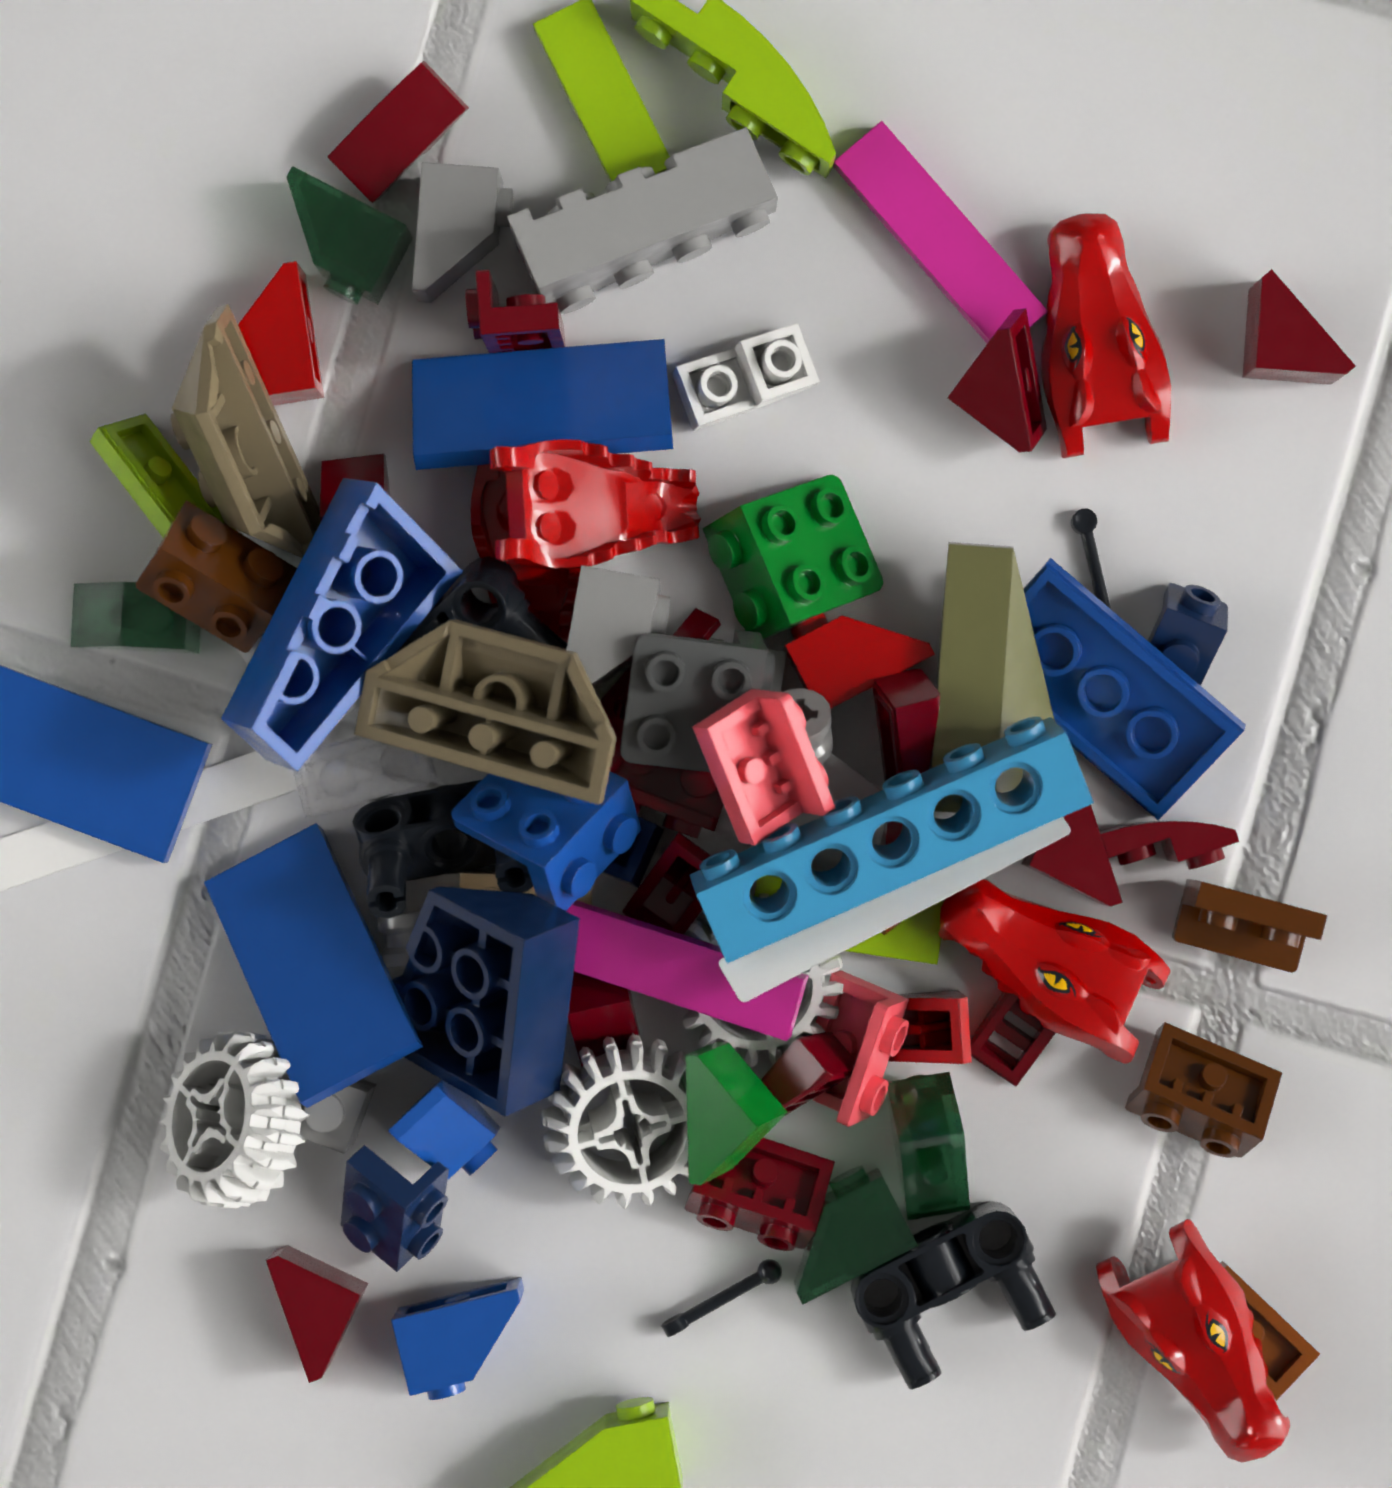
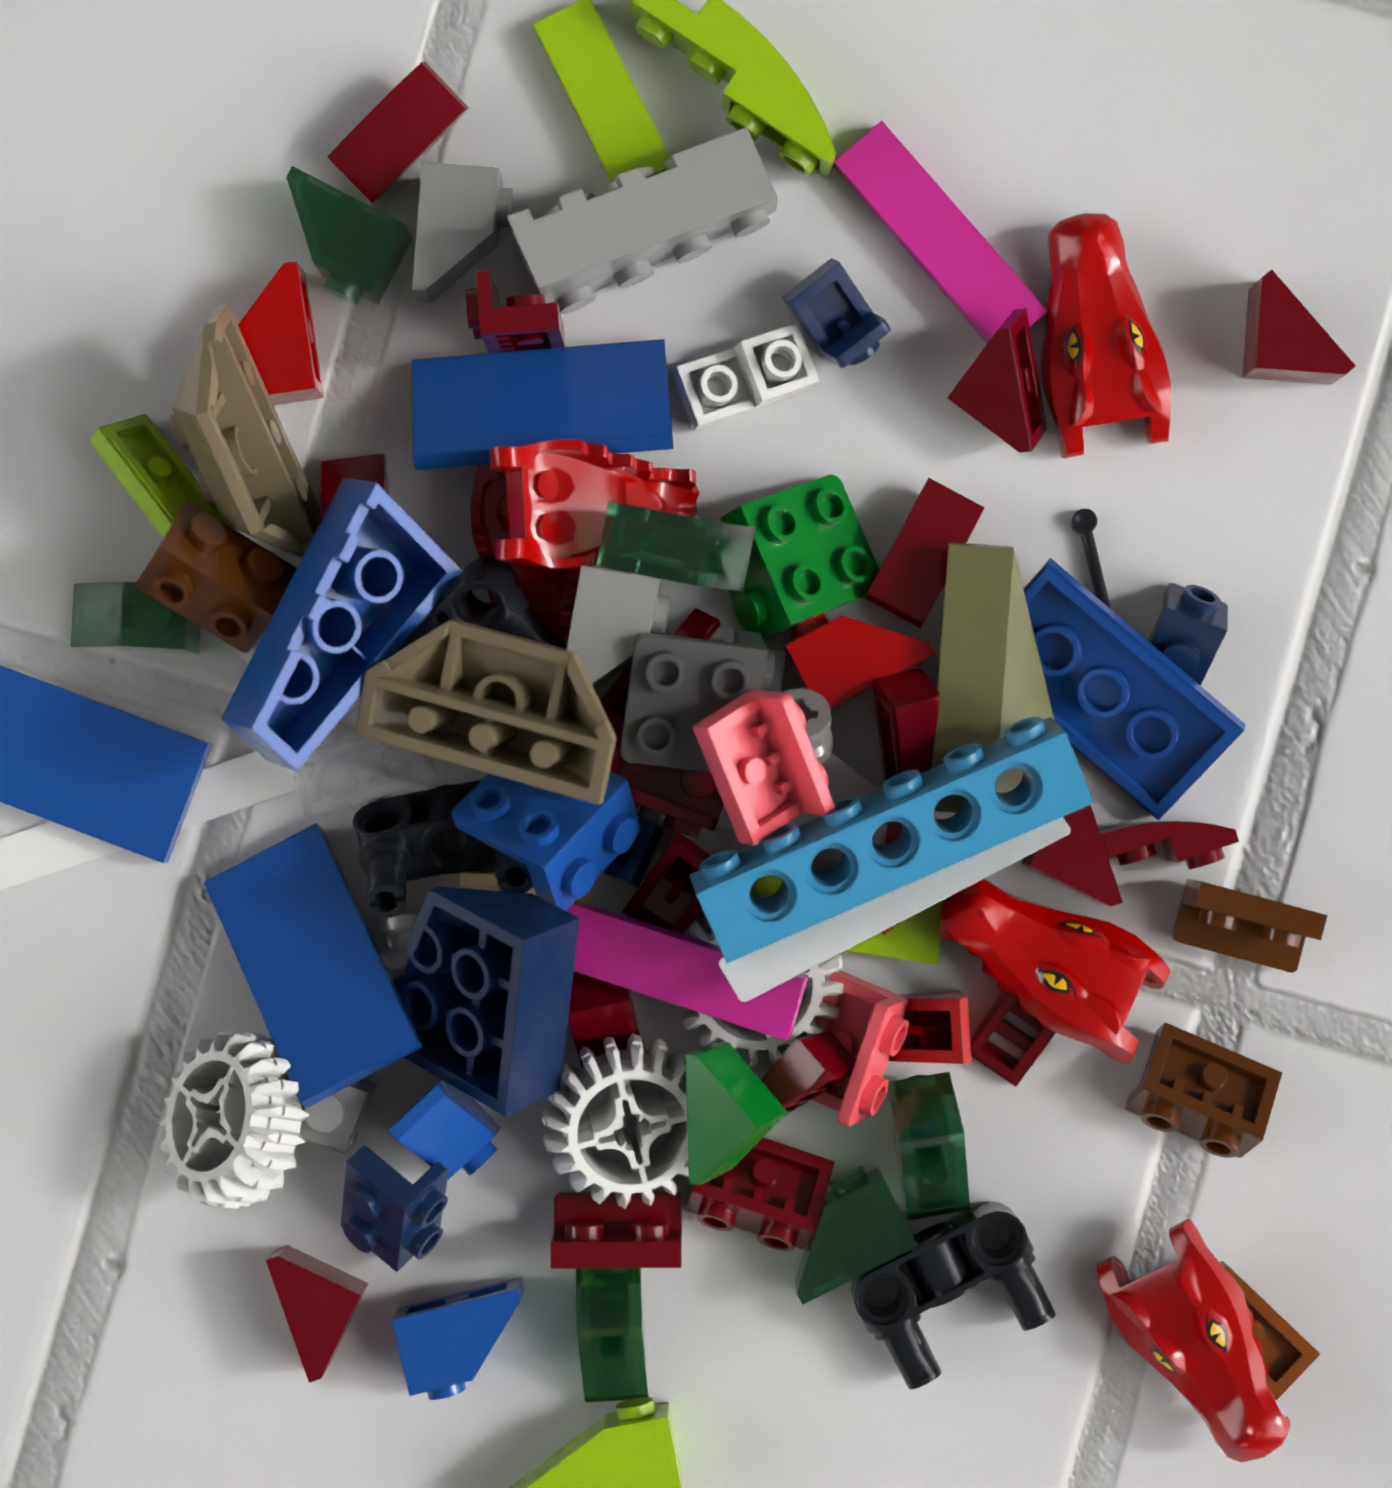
black hinge [661,1259,782,1337] -> none
none -> dark red bracket [550,1192,682,1269]
none -> clear green slope [576,1268,648,1402]
none -> clear green slope [596,501,756,591]
none -> dark blue bracket [782,258,891,368]
none -> dark red slope [864,478,985,628]

